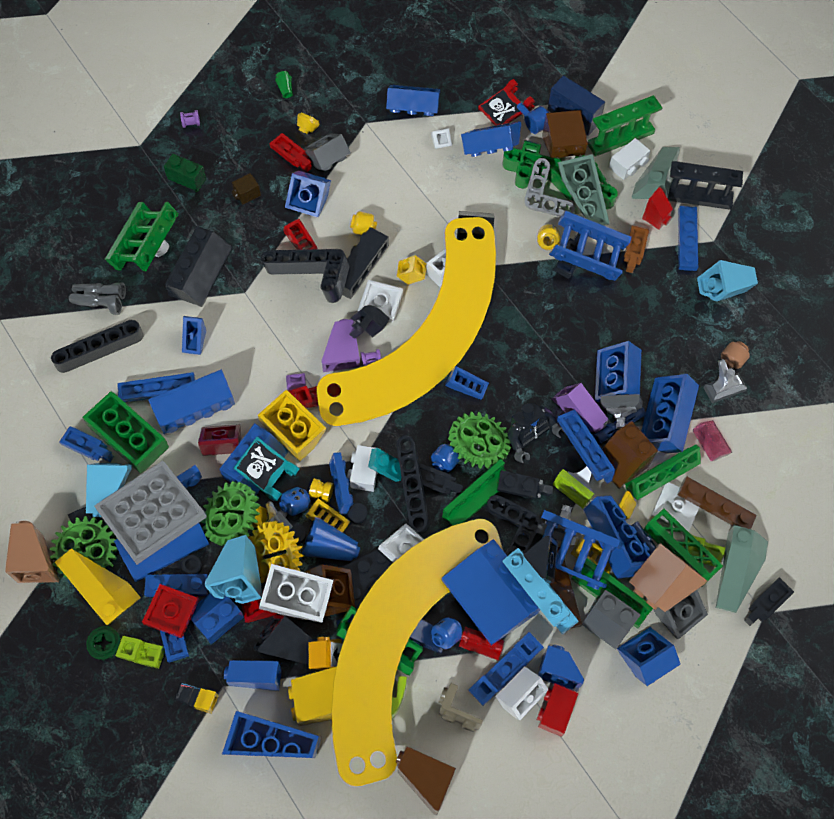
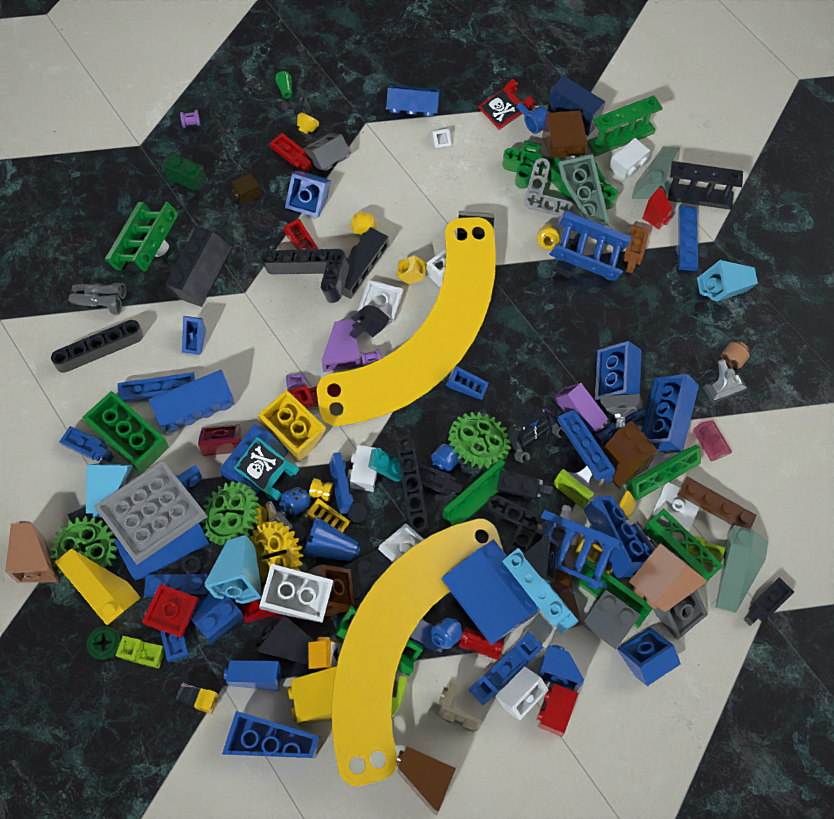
blue slope [461,121,522,157] -> none

